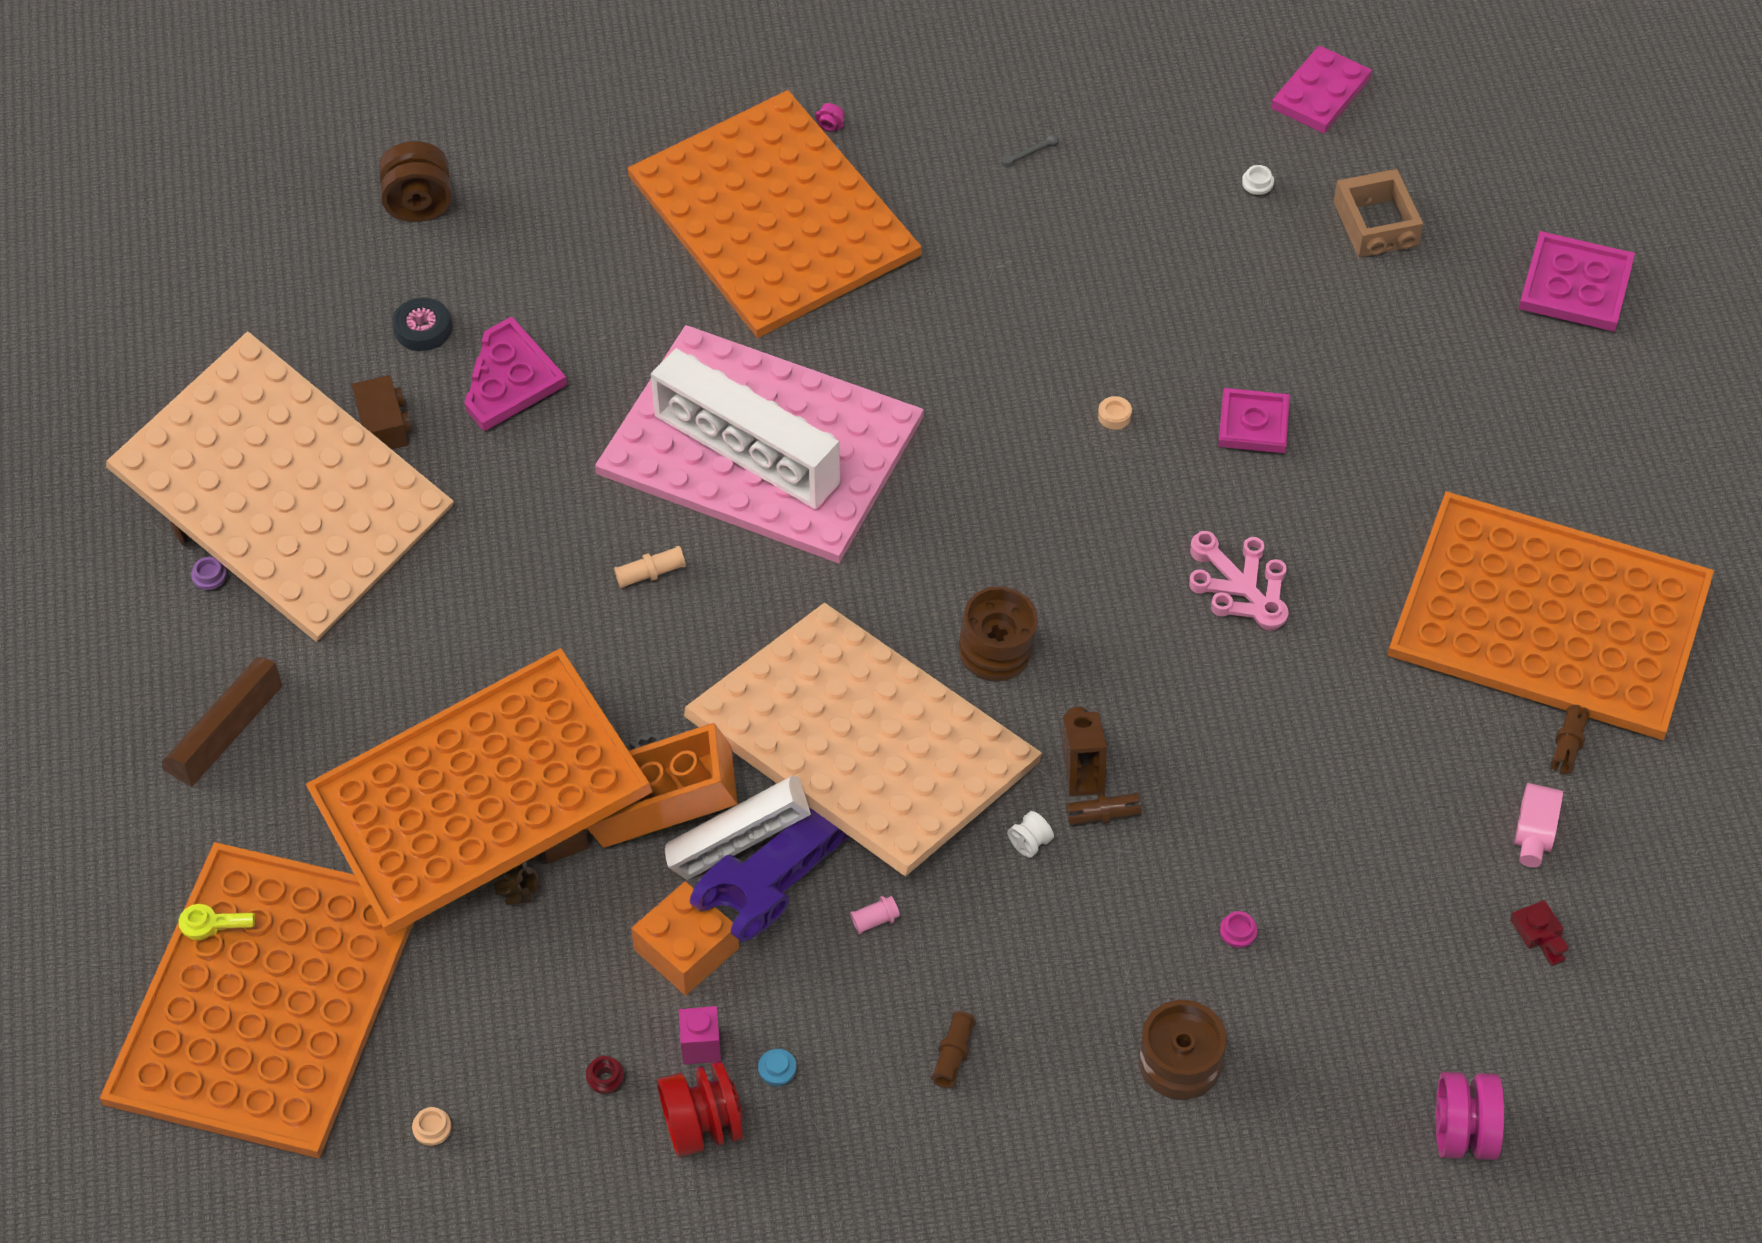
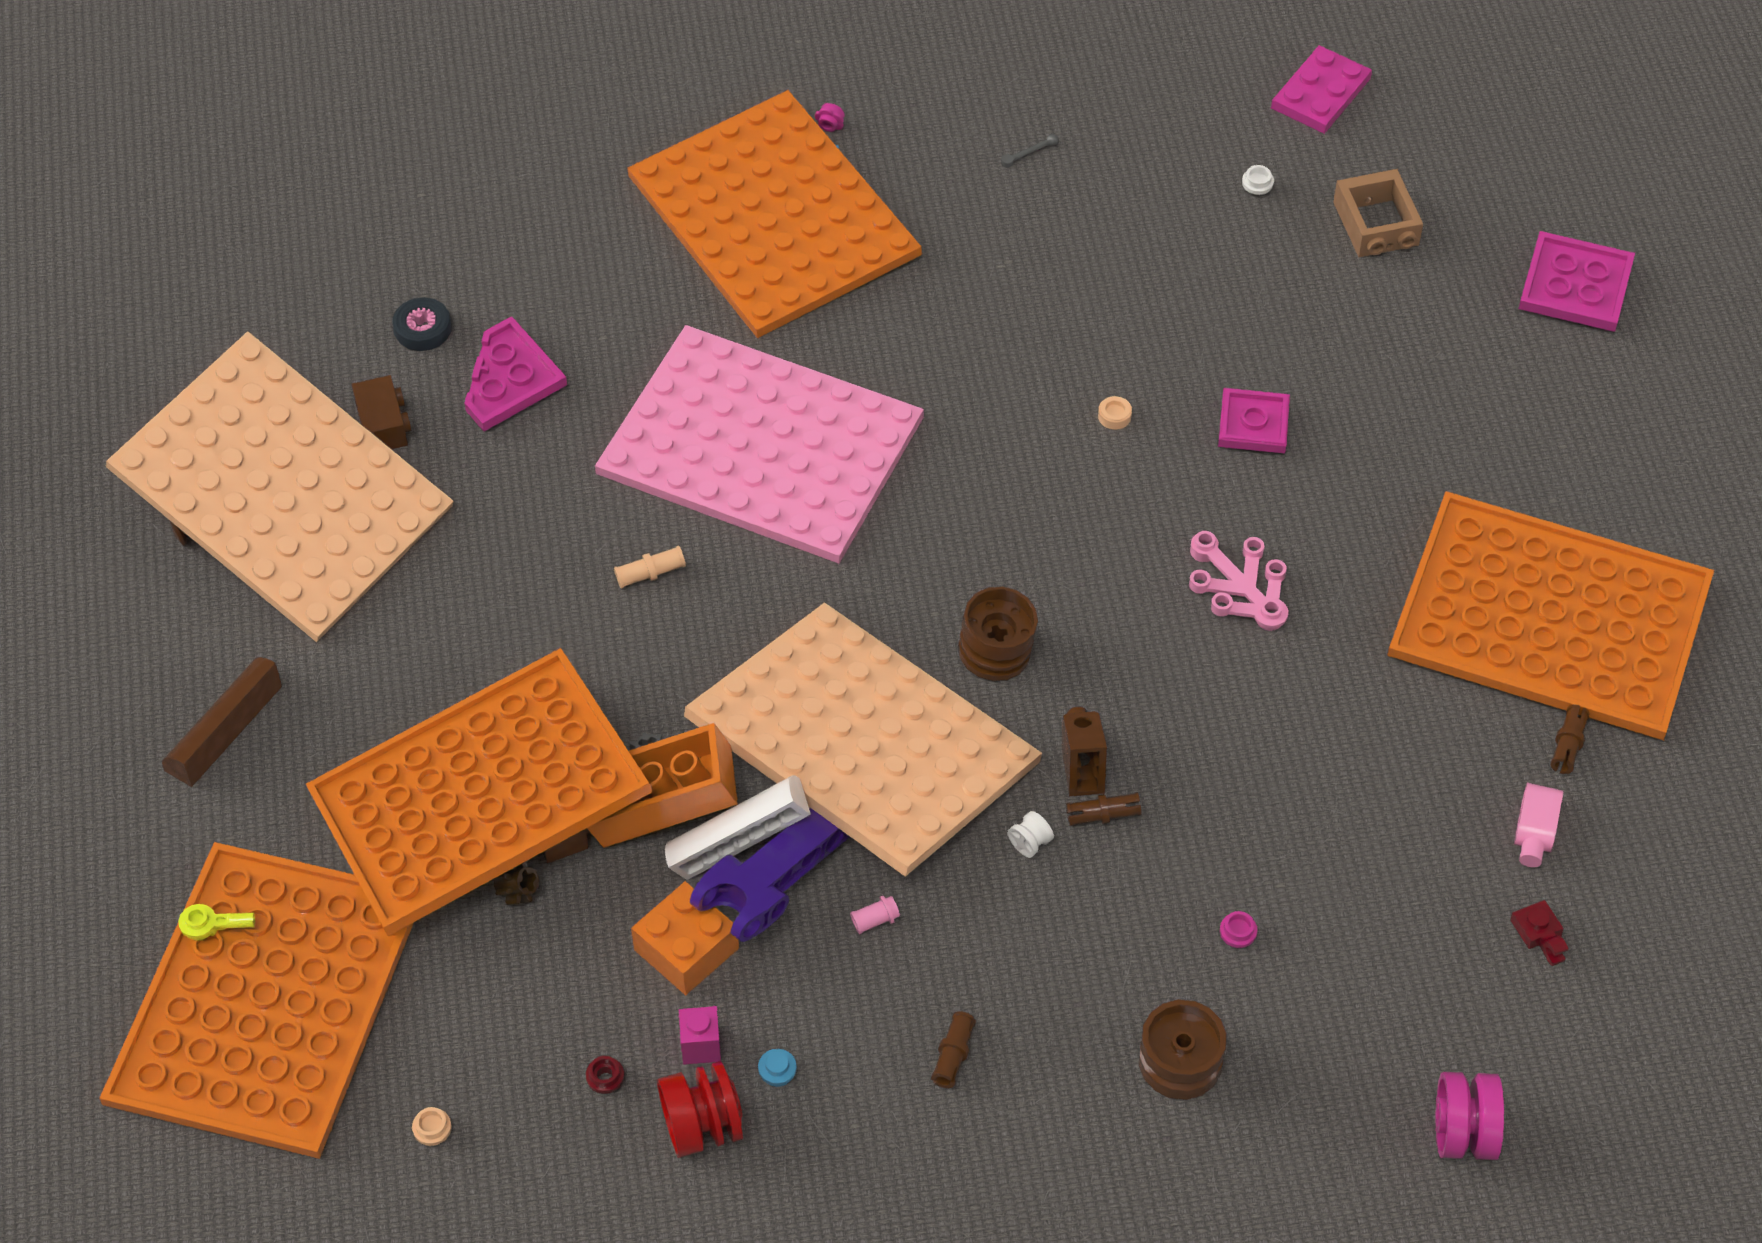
medium lavender plate [191,557,227,590] -> none
reddish brown wheel [379,141,452,222] -> none
white brick [651,348,840,510] -> none

